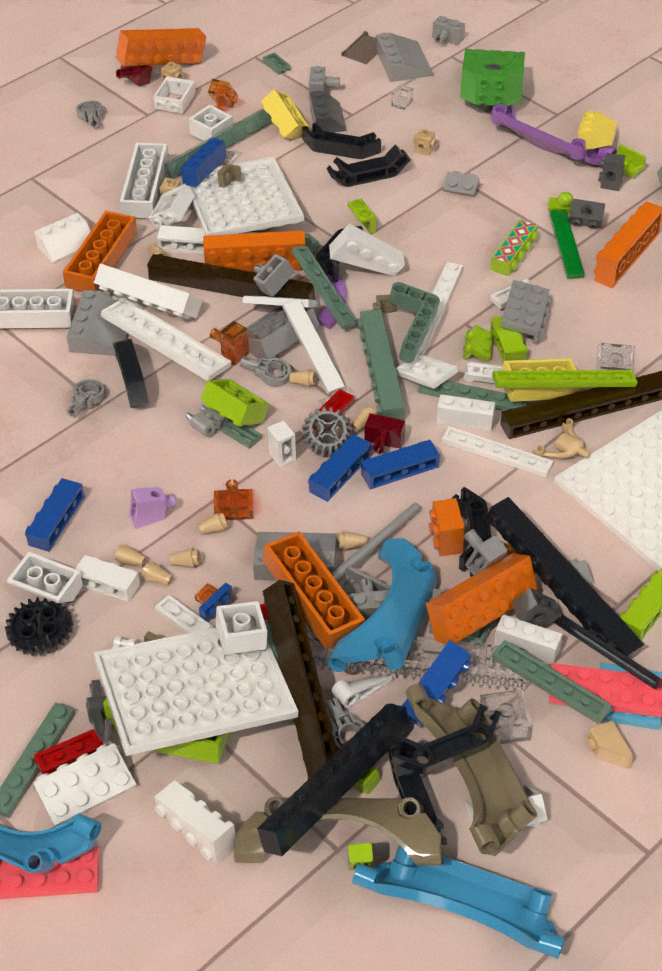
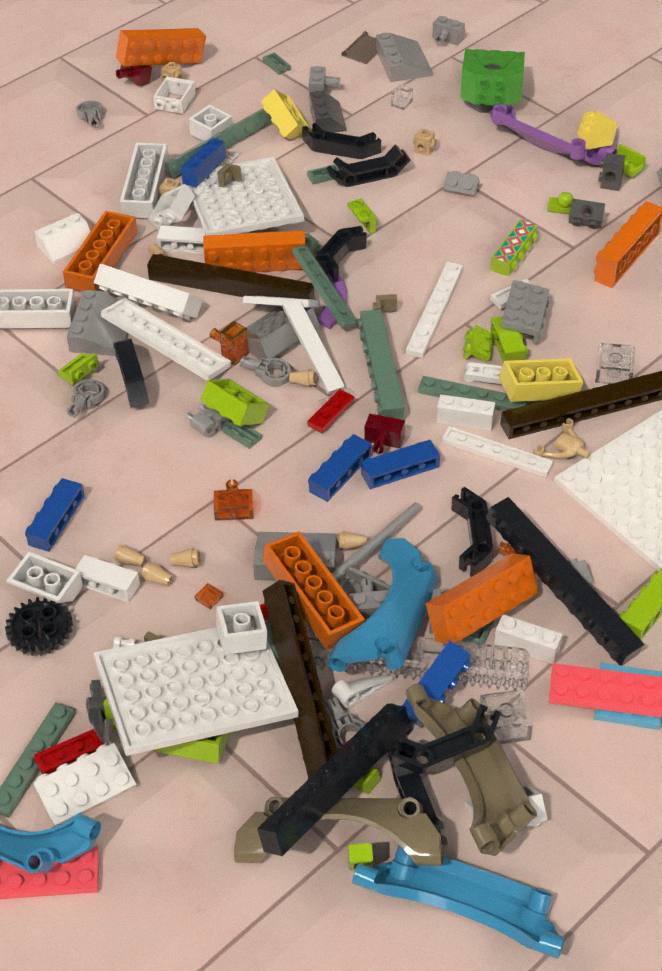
clear sticker [112,295,147,310] -> none
lavender torso [129,487,176,529] -> none
white wedge [154,780,236,865] -> none
white tile [155,595,213,633] -> none
tan cone [198,513,228,534] -> none
blue plate [199,582,233,622] -> none
clear orange brick [208,78,238,111] -> none
light grey brick [253,254,295,297] -> none
white brick [267,420,296,467] -> none
light grey gear [302,407,352,457] -> none
white wedge [329,224,405,276] -> none
tan cone [350,406,377,433] -> none
sand green beam [389,282,440,363] -> none
white tile [395,353,458,389] -> none
orange brick [429,498,465,557] -> none
light grey brick [464,529,508,575] -> none
lime tile [492,370,637,388] -> none
sand green plate [492,640,611,724] -> none
dark grey brick [512,588,561,628] -> none
green tile [549,209,584,279] -> none
black axle [553,614,662,690] -> none
tan slope [586,721,633,769] -> none
none -> lime bracket [58,352,99,386]
none -> sand green tile [307,164,339,185]

